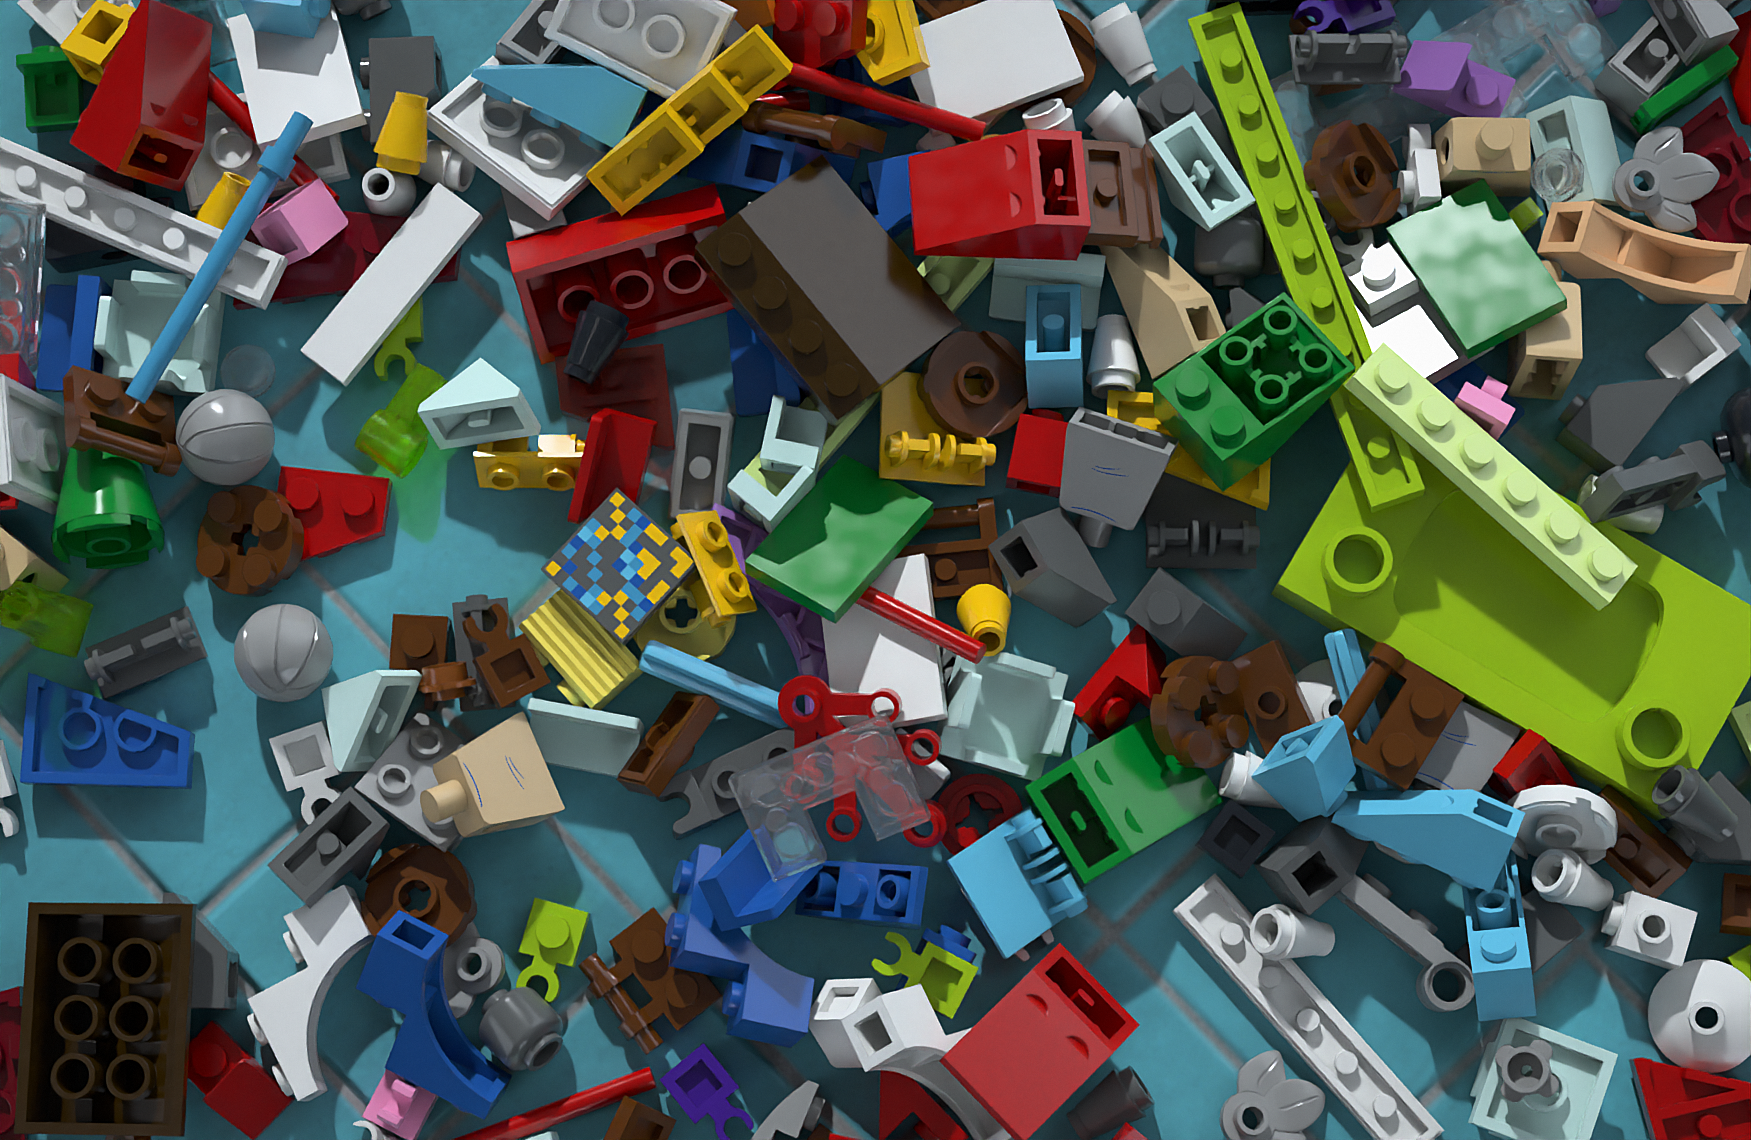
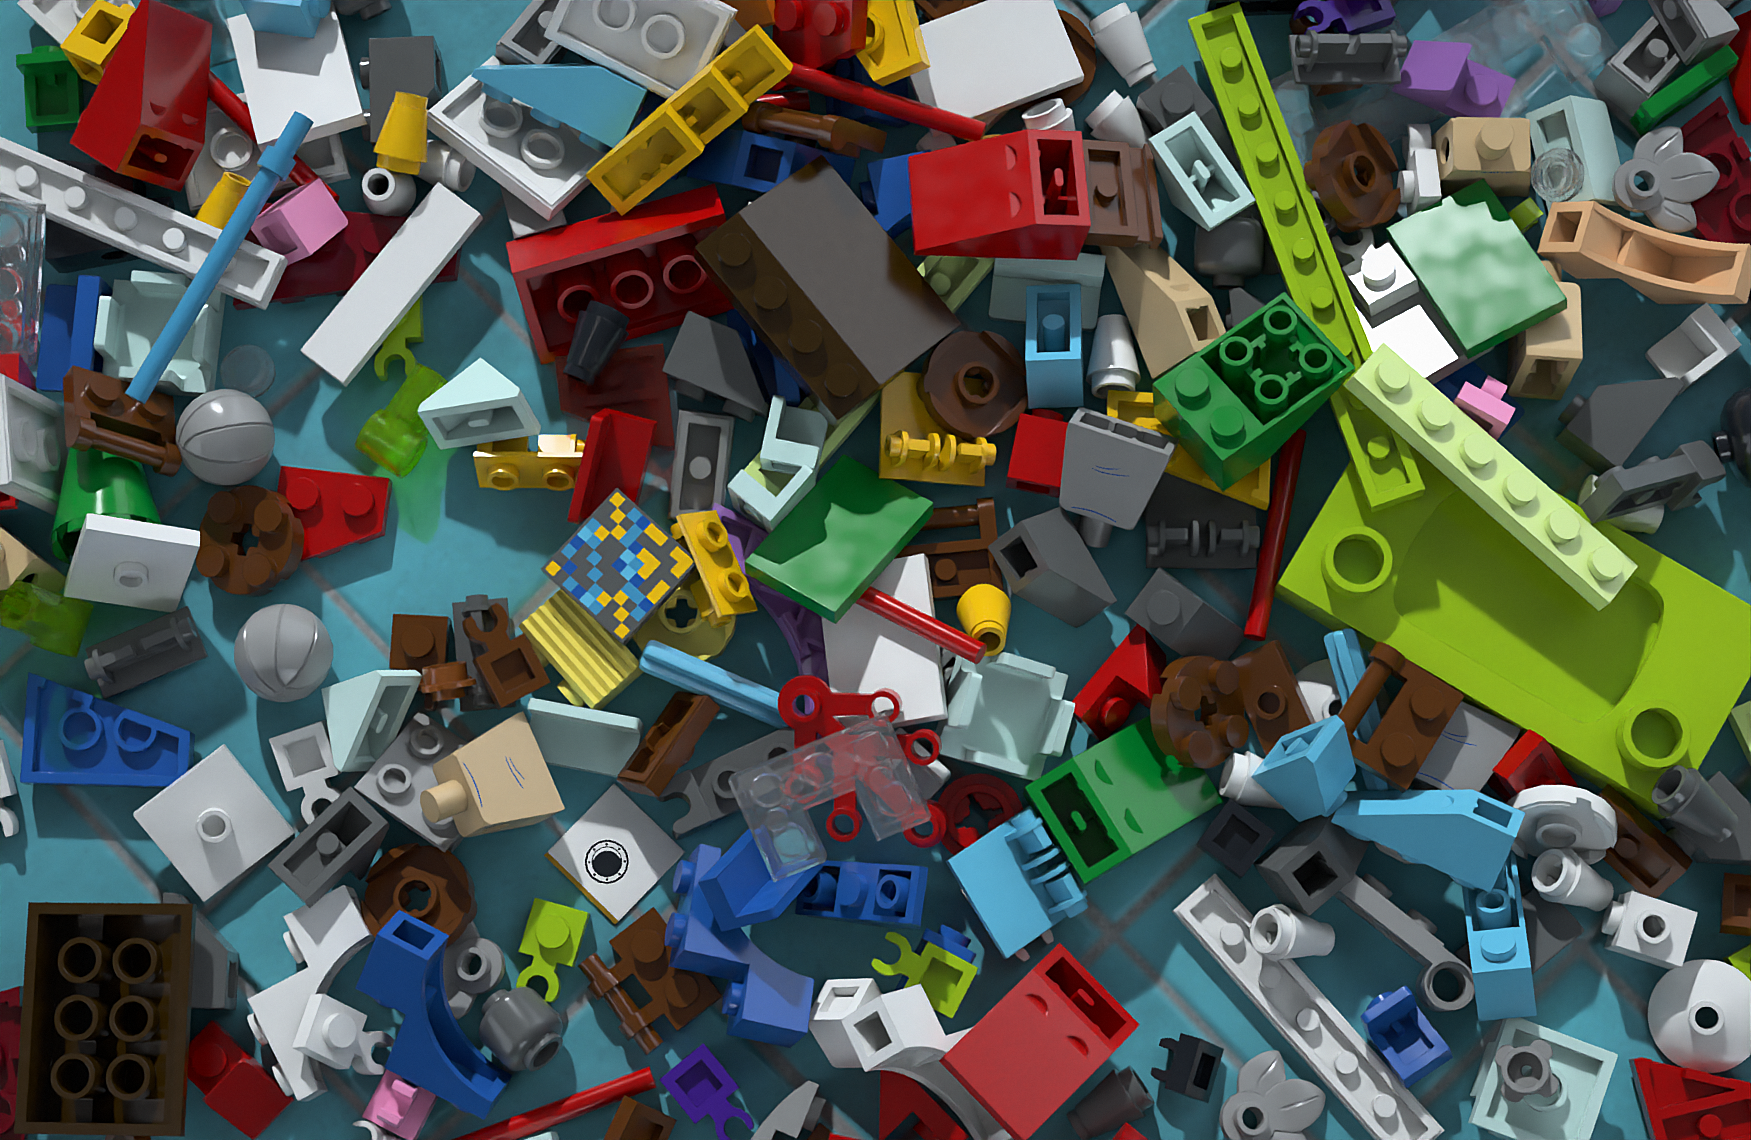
none -> white plate [64,513,200,613]
none -> white plate [133,744,294,902]
none -> white plate [292,994,394,1075]
none -> white sticker [544,784,685,925]
none -> dark grey slope [662,311,772,423]
none -> black tile [1150,1033,1224,1103]
none -> red bar [1243,429,1307,641]
none -> blue bracket [1360,986,1453,1089]

